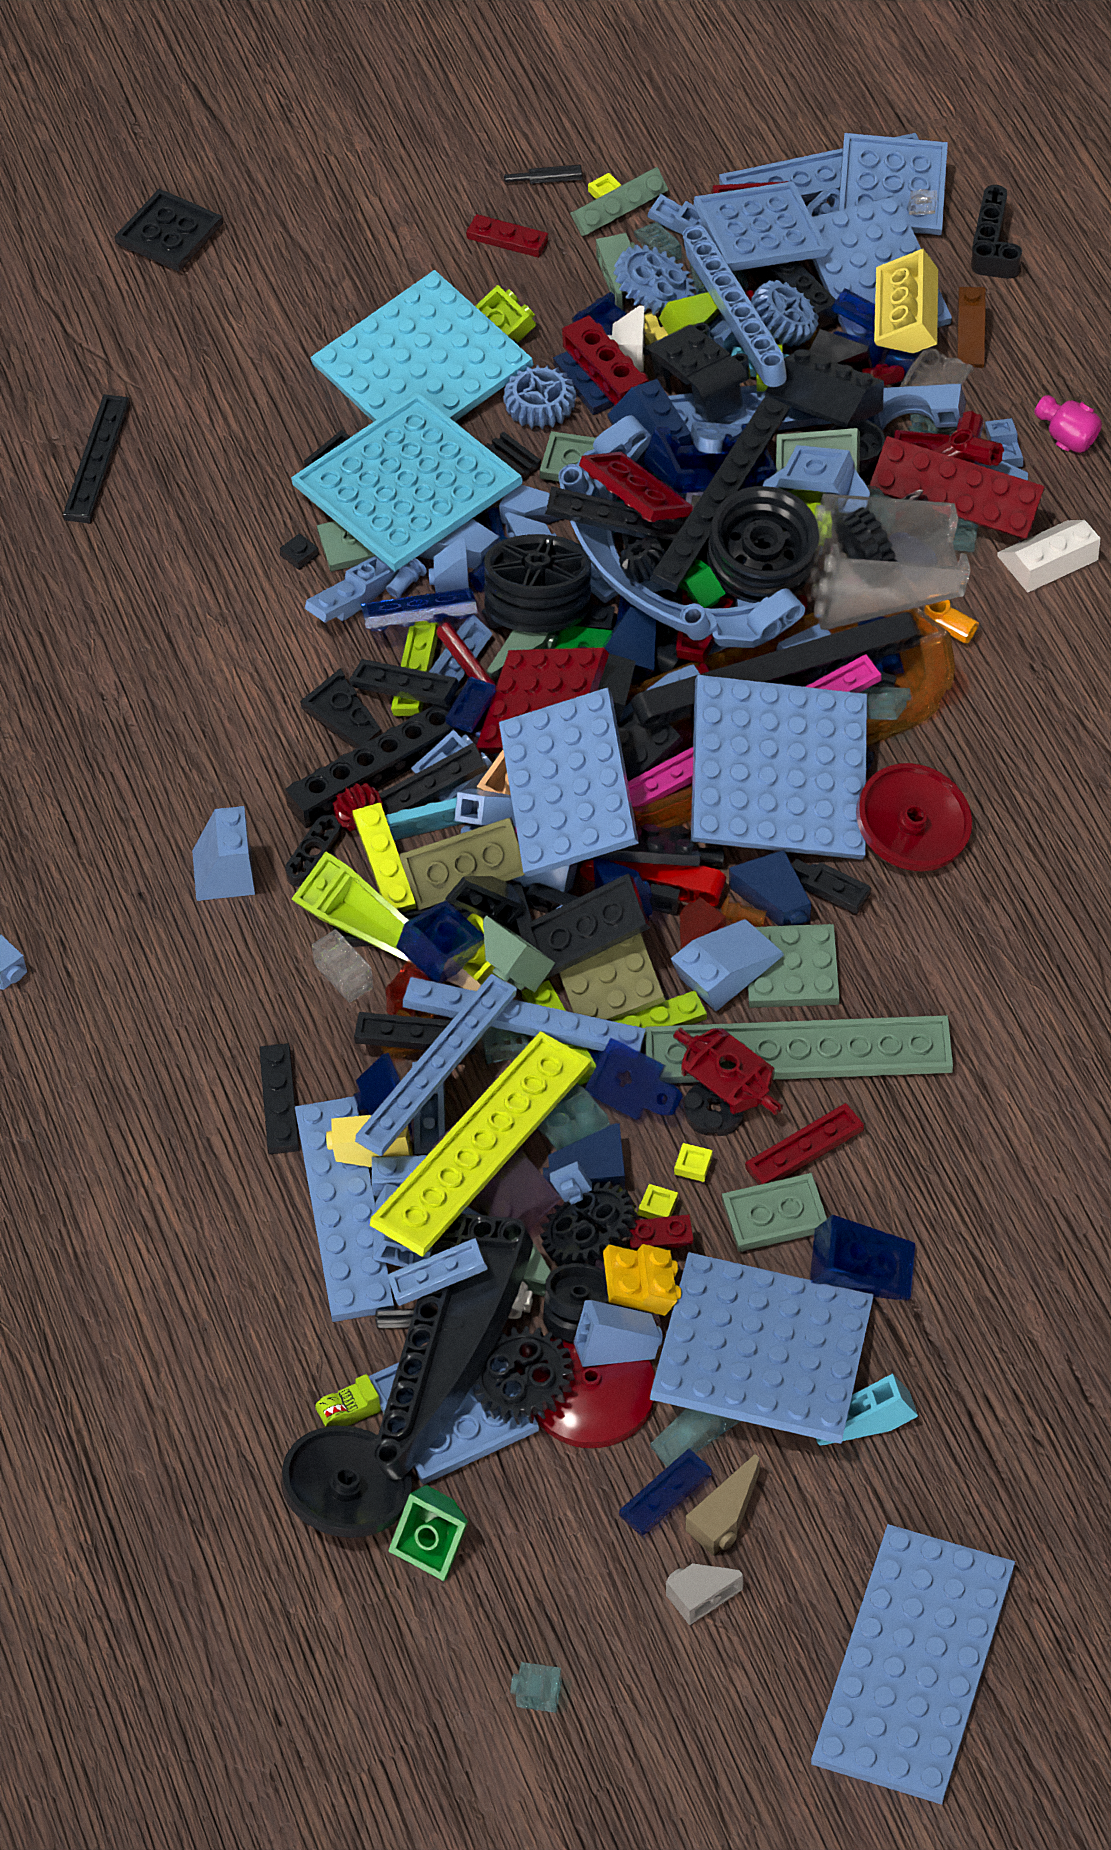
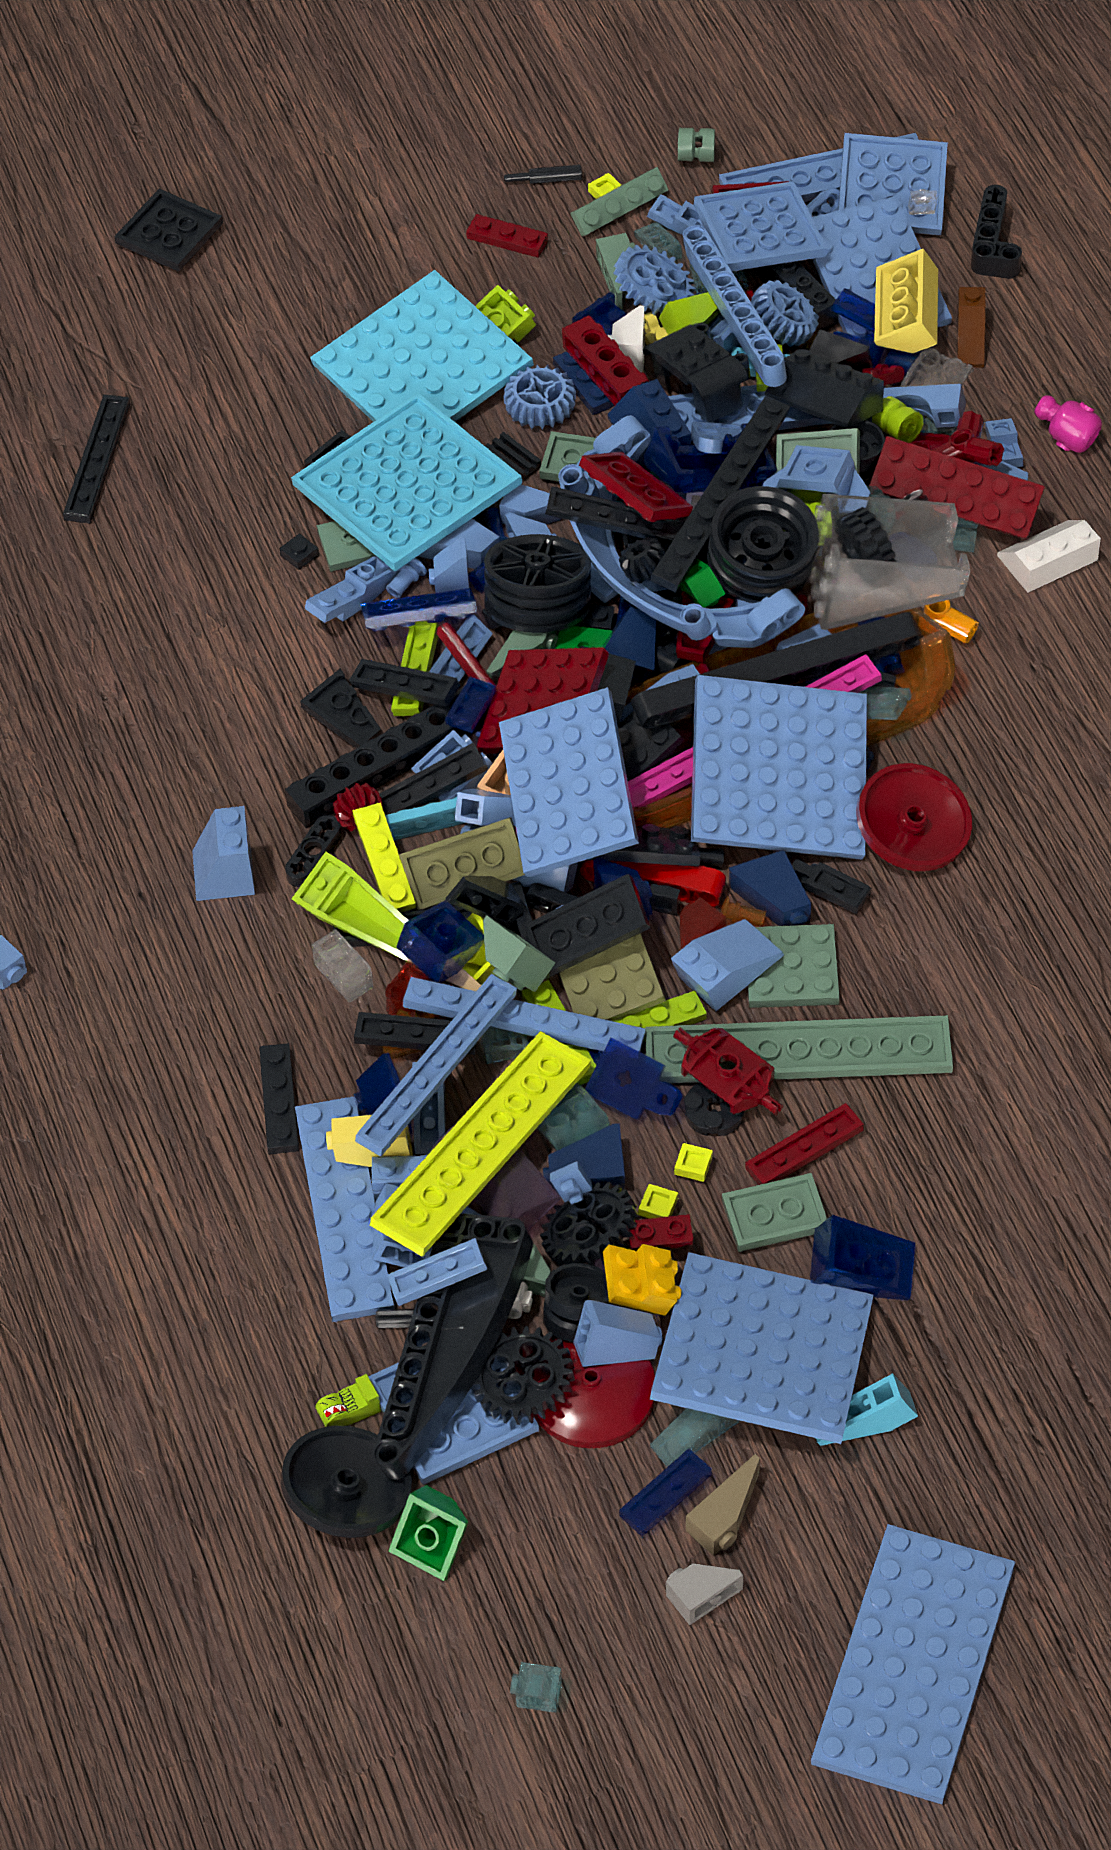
none -> sand green wheel [678,127,715,162]
none -> lime wheel [872,396,924,443]

